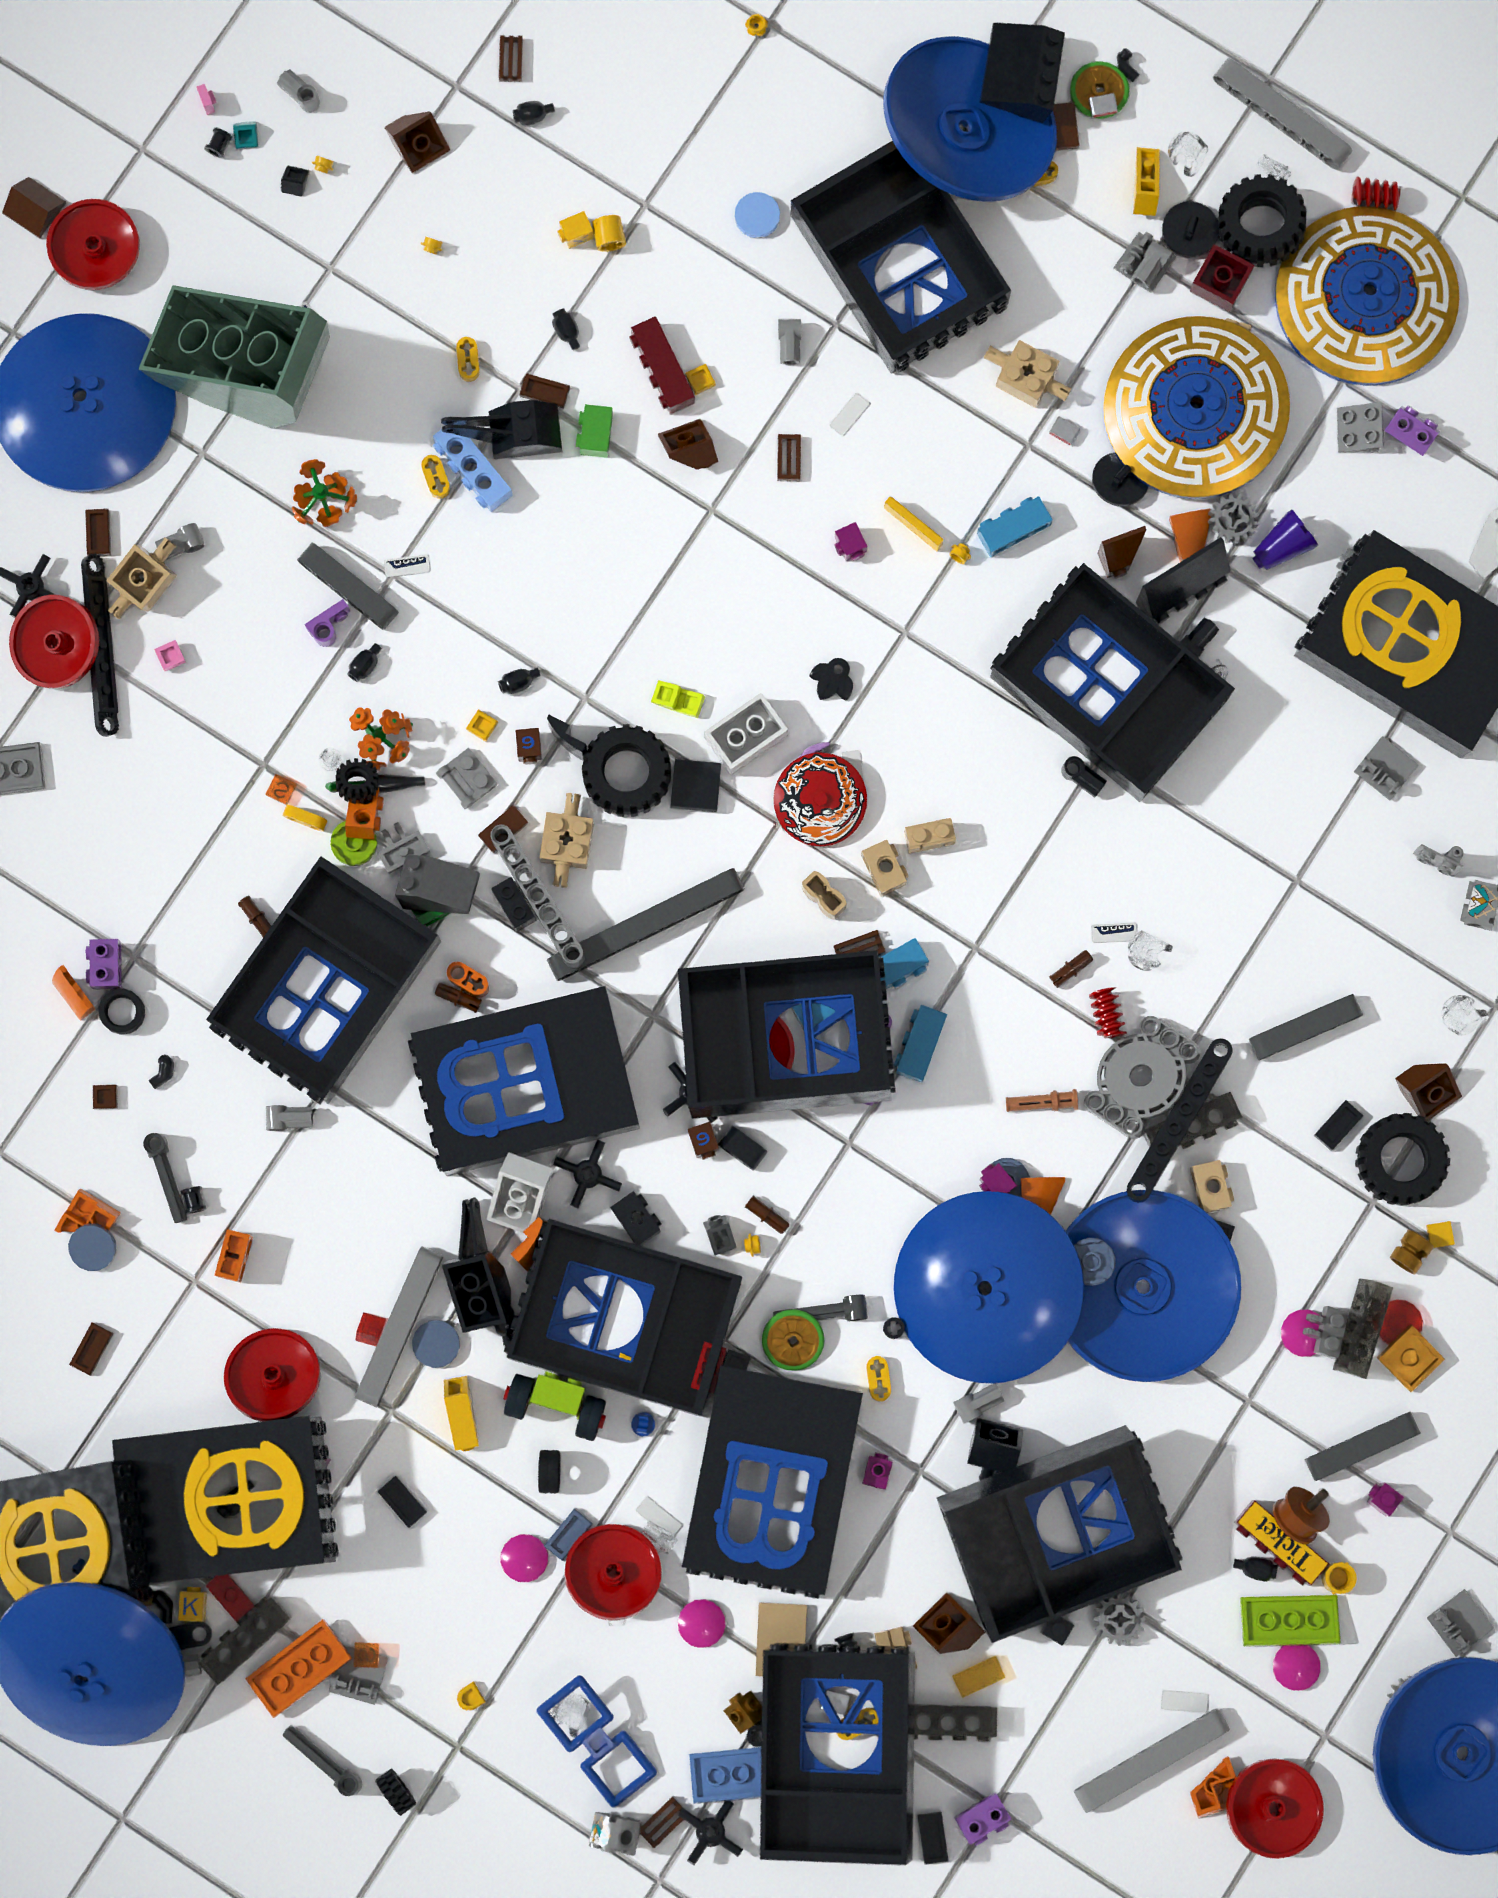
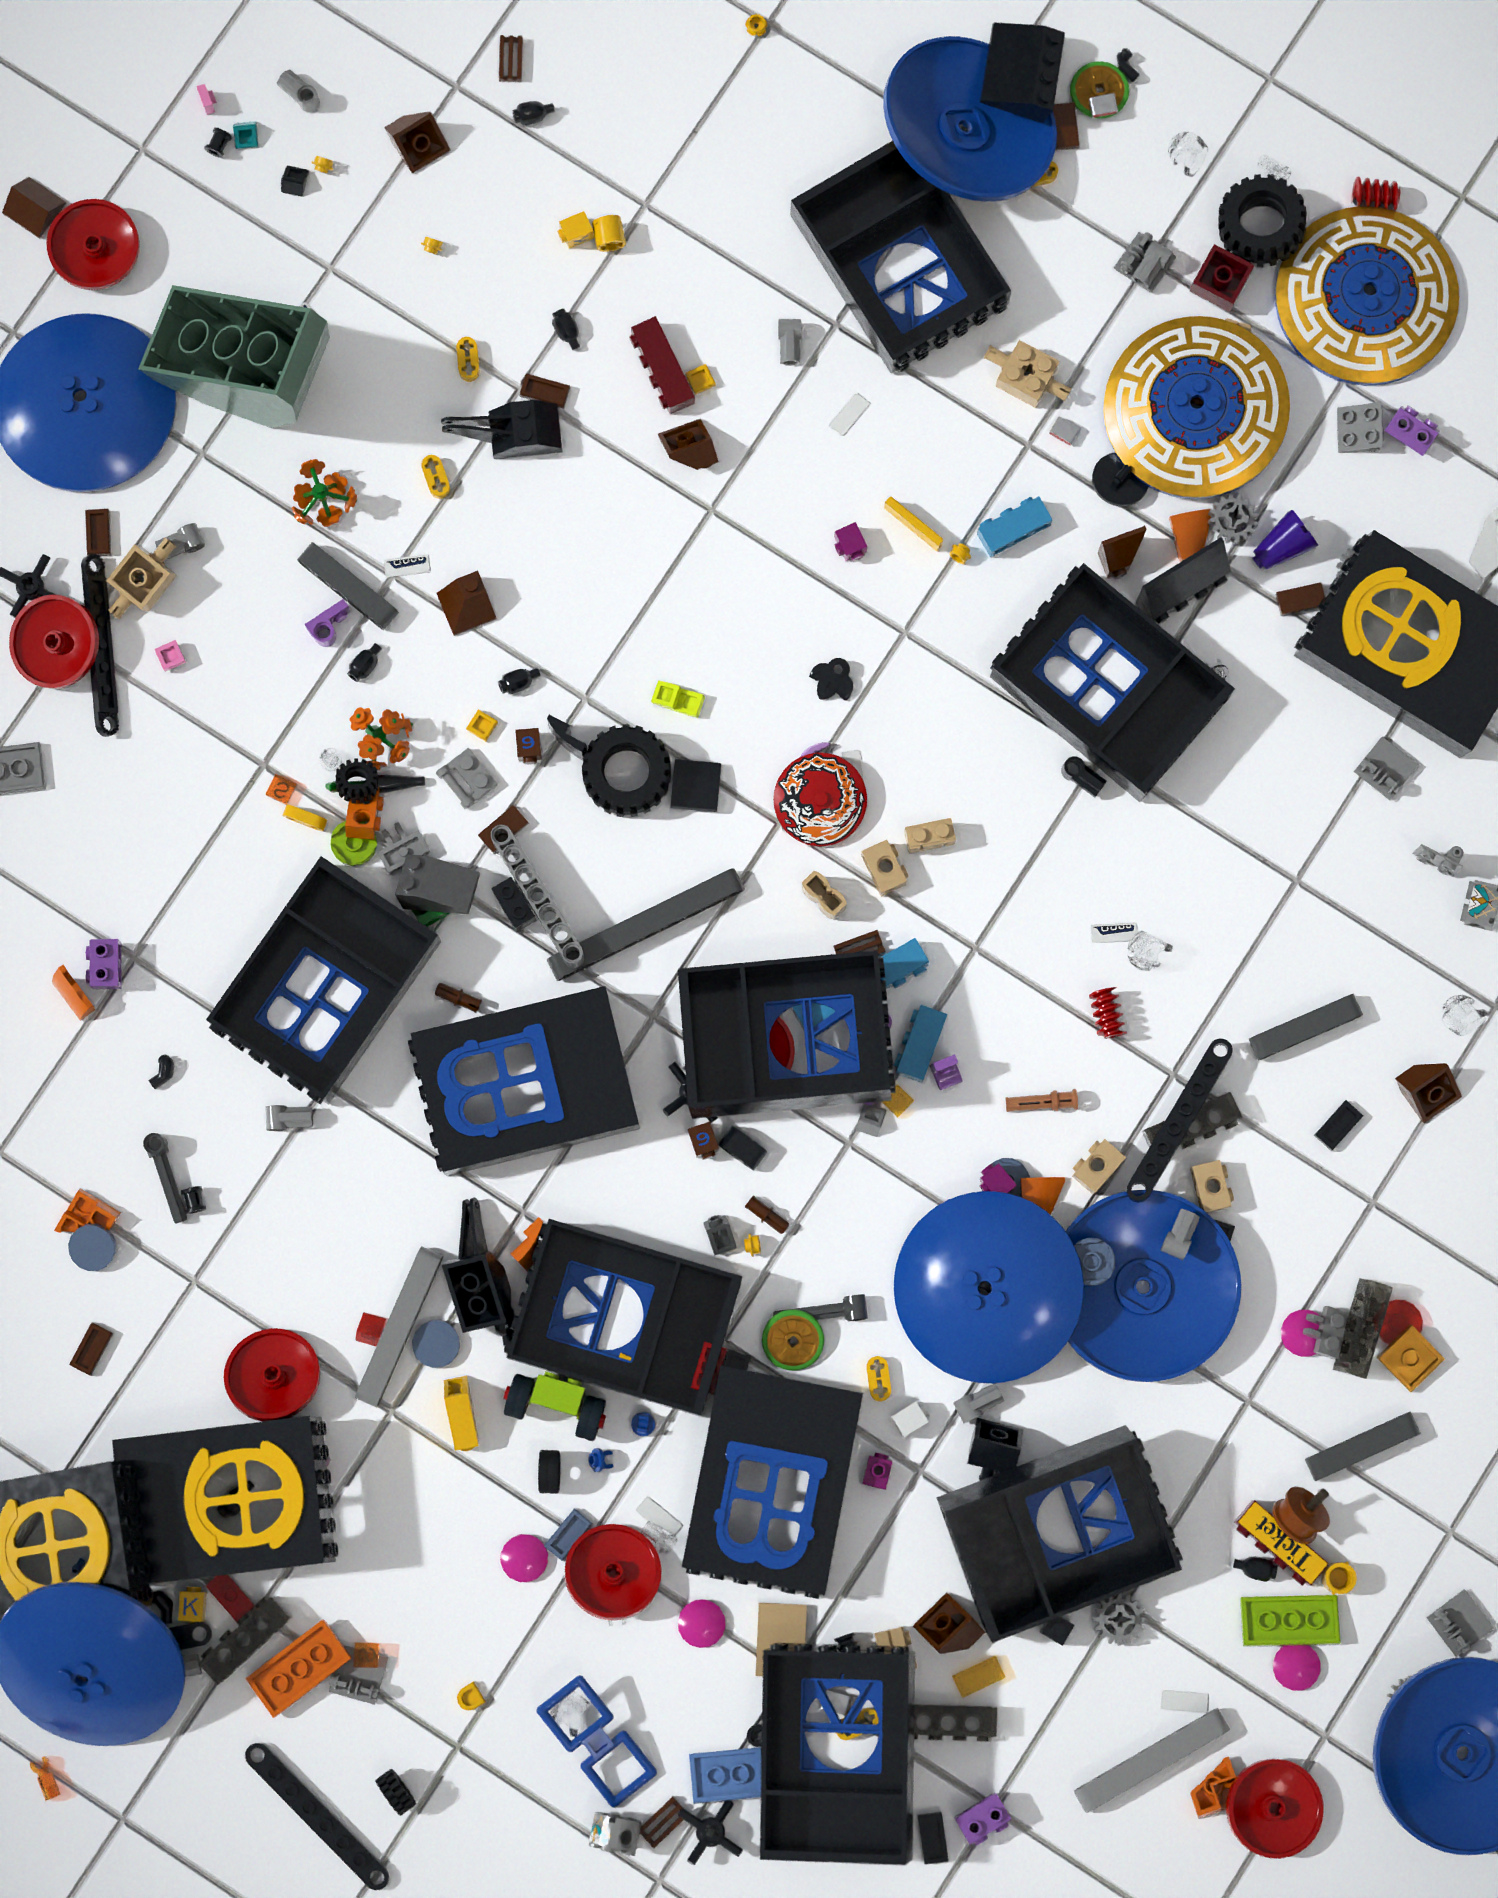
reddish brown tile [93,1084,118,1110] -> none
black tyre [98,988,145,1035] -> none
orange brick [214,1229,253,1283] -> none
reddish brown axle [238,896,271,937] -> none
dark grey axle [283,1725,362,1797] -> none
black tile [377,1476,427,1528] -> none
light blue brick [432,429,513,512] -> none
orange beam [447,962,489,998] -> none
white brick [486,1152,553,1233] -> none
tan brick [539,793,594,888] -> none
black bar [553,1139,623,1209] -> none
bright green brick [576,404,613,458] -> none
black brick [610,1191,662,1246] -> none
white brick [704,692,788,775] -> none
pearl gold brick [723,1690,762,1734] -> none
light blue tile [735,192,780,238] -> none
reddish brown tile [777,434,801,482] -> none
black bush [883,1317,905,1339] -> none
reddish brown axle [1049,950,1093,989] -> none
light grey piece [1084,1016,1200,1139] -> none
yellow slope [1133,147,1160,216] -> none
black shield [1162,201,1219,258] -> none
black piece [1180,617,1219,658] -> none
light grey beam [1213,58,1352,170] -> none
black tyre [1355,1113,1451,1206] -> none
magenta brick [1366,1482,1404,1517] -> none
pearl gold wheel [1389,1230,1434,1275] -> none
yellow tile [1426,1221,1455,1248] -> none
none -> clear orange bar [30,1756,61,1801]
none -> black plate [245,1743,390,1890]
none -> reddish brown slope [436,570,497,636]
none -> blue plate [588,1448,613,1472]
none -> light grey slope [856,1104,887,1137]
none -> clear yellow tile [881,1084,914,1118]
none -> white brick [891,1402,930,1438]
none -> medium lavender plate [929,1054,963,1091]
none -> tan brick [1072,1139,1126,1195]
none -> light grey piece [1161,1208,1200,1261]
none -> reddish brown tile [1275,582,1325,616]

